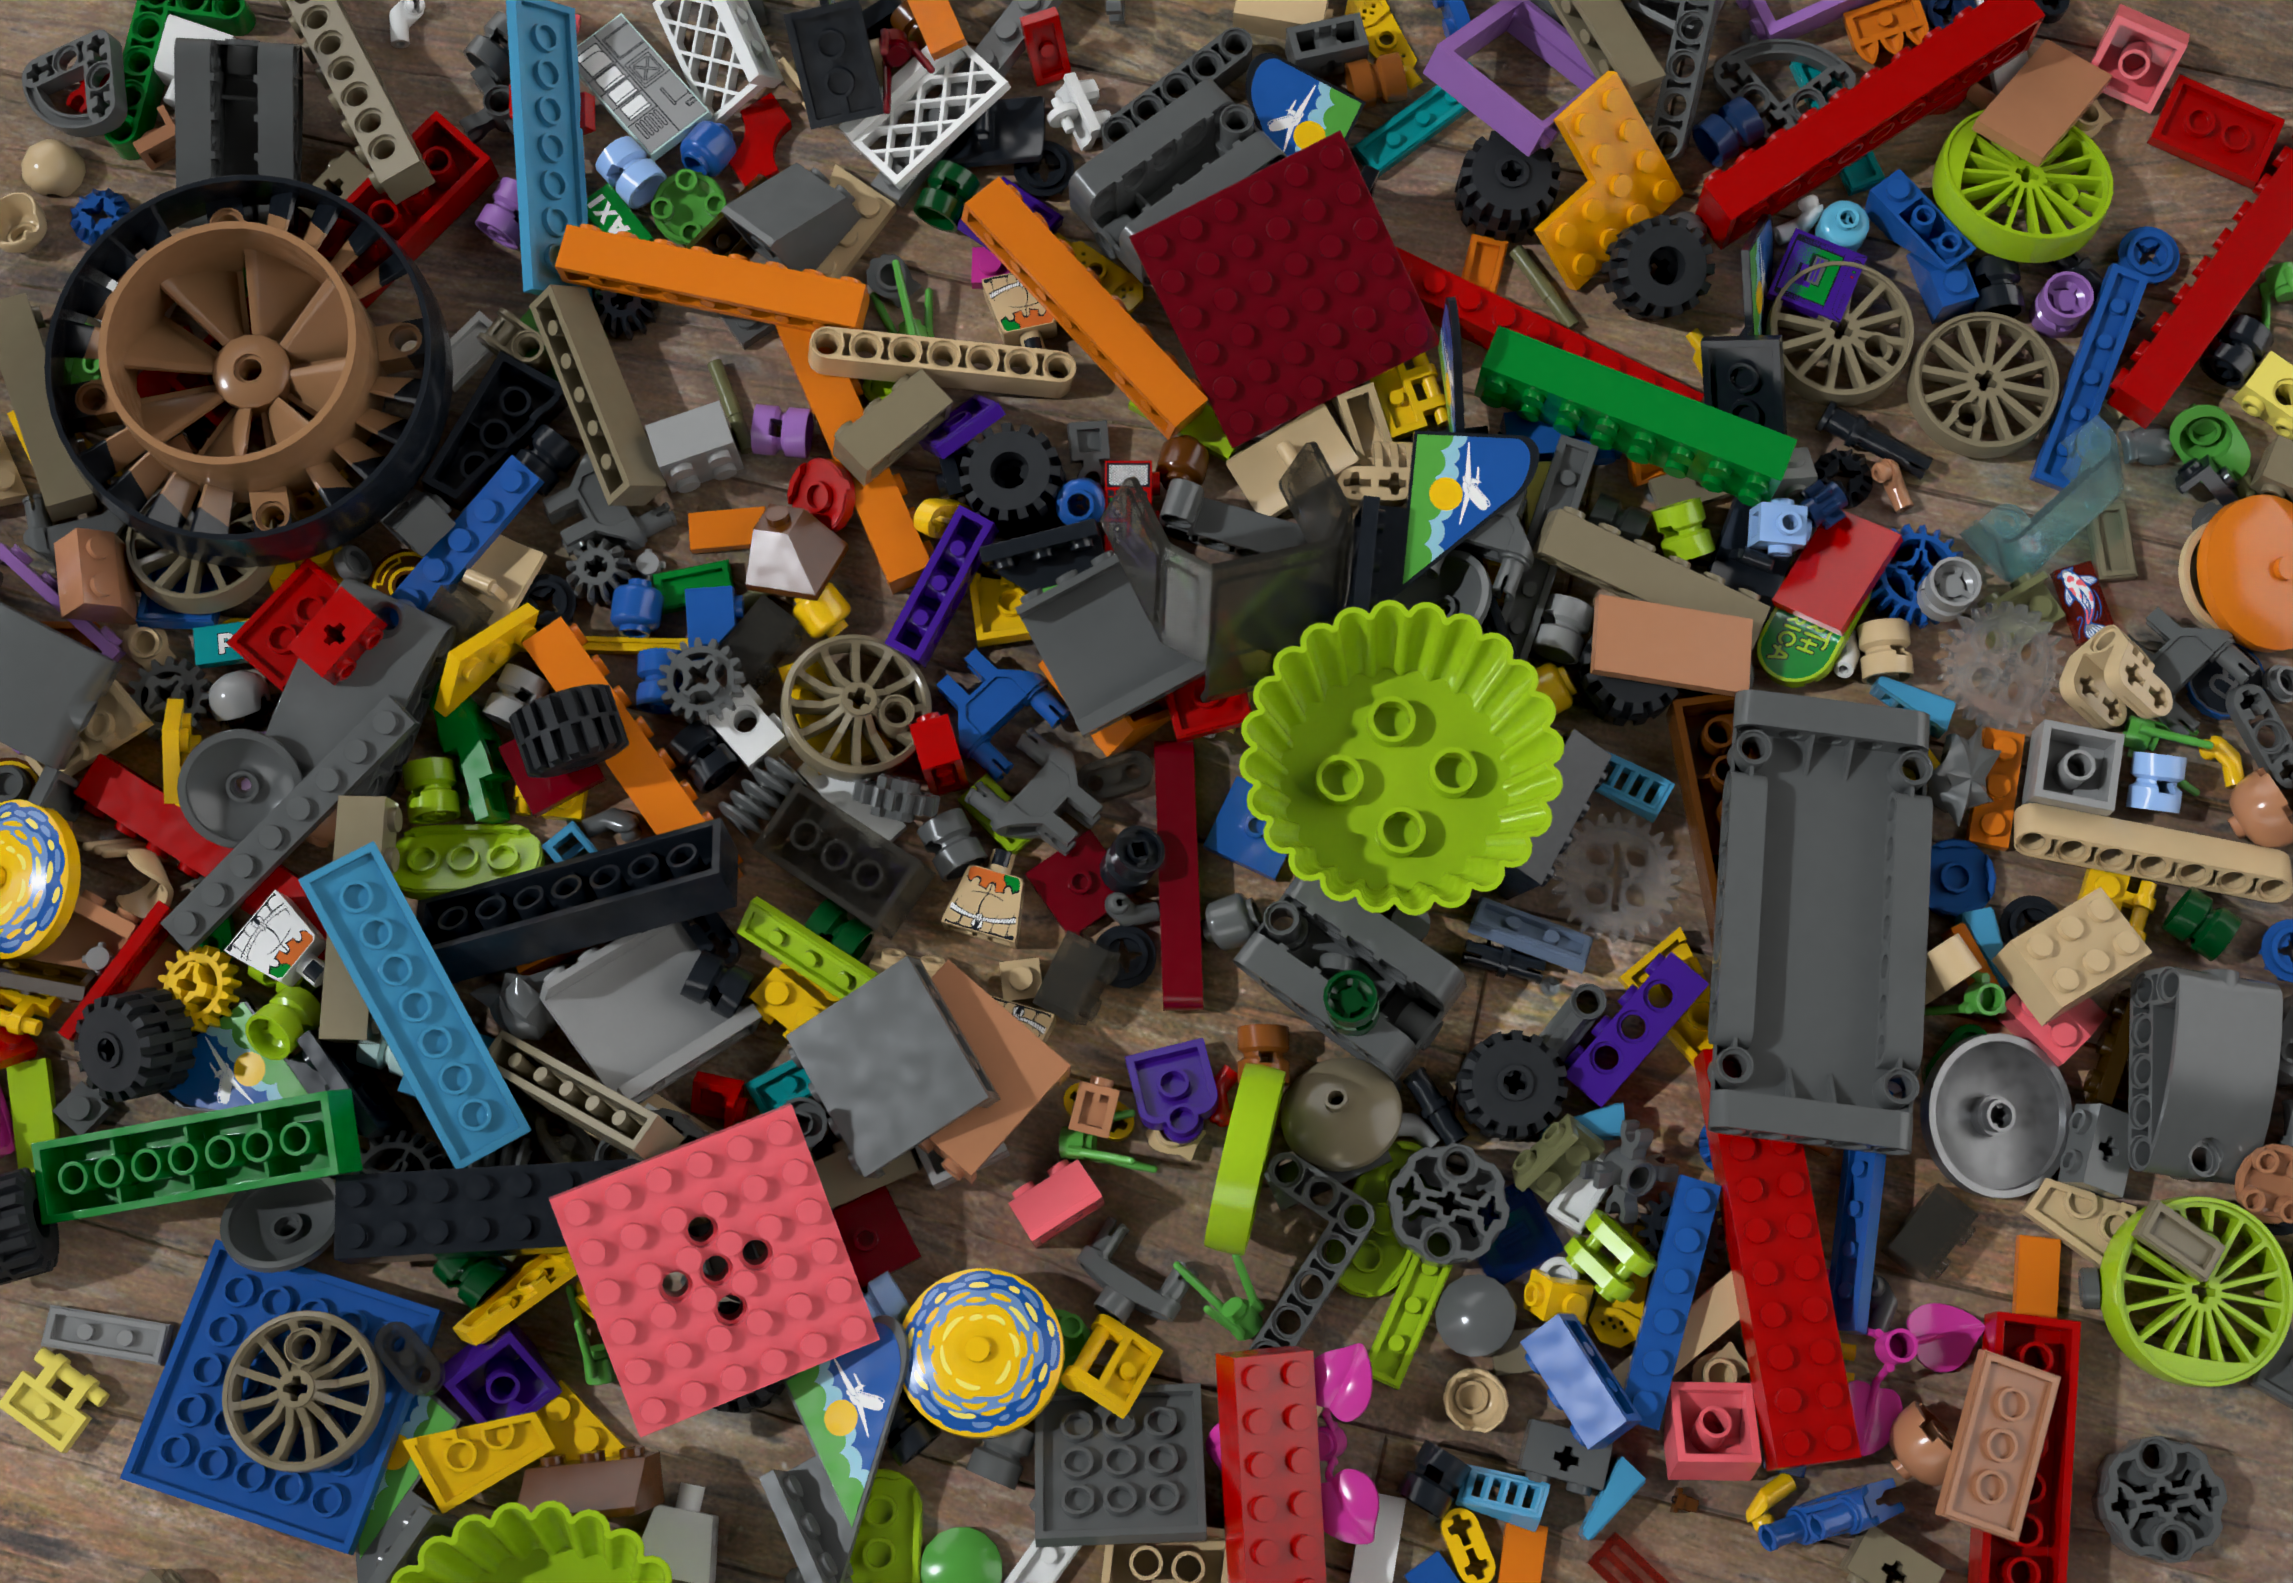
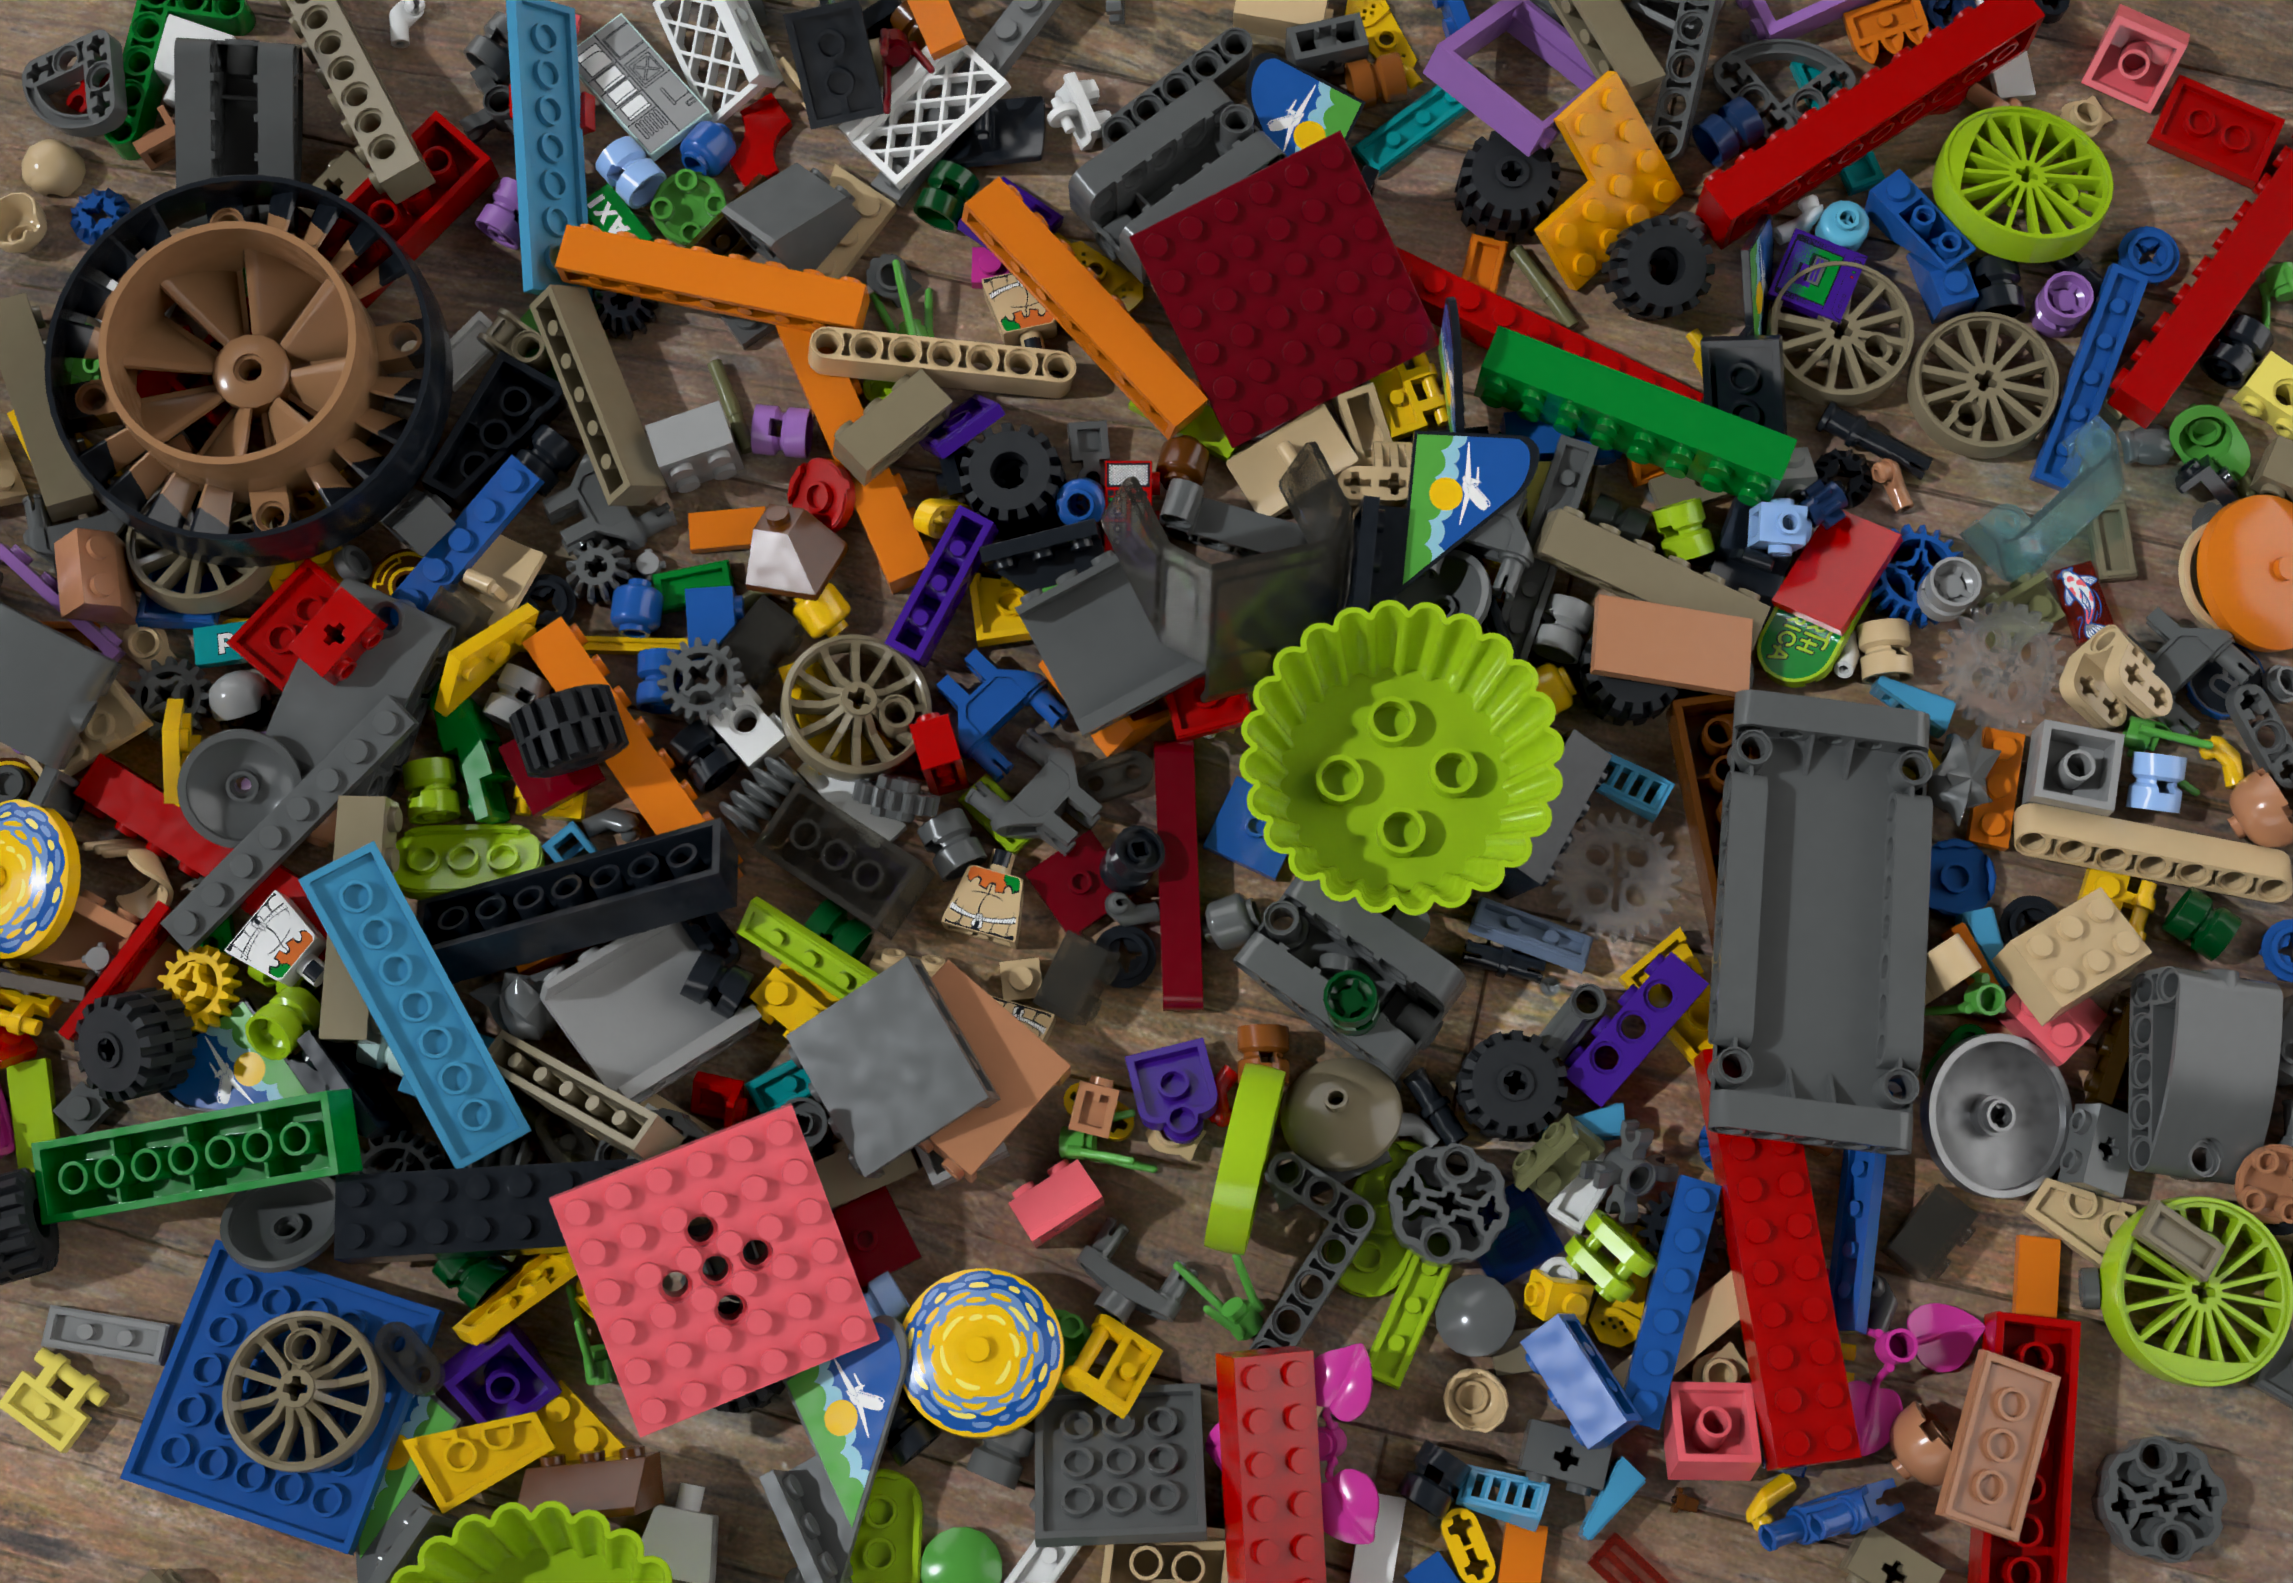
black gear [1014,141,1074,200] -> none
red plate [1019,7,1072,87] -> none
nougat tile [1972,39,2113,167] -> none

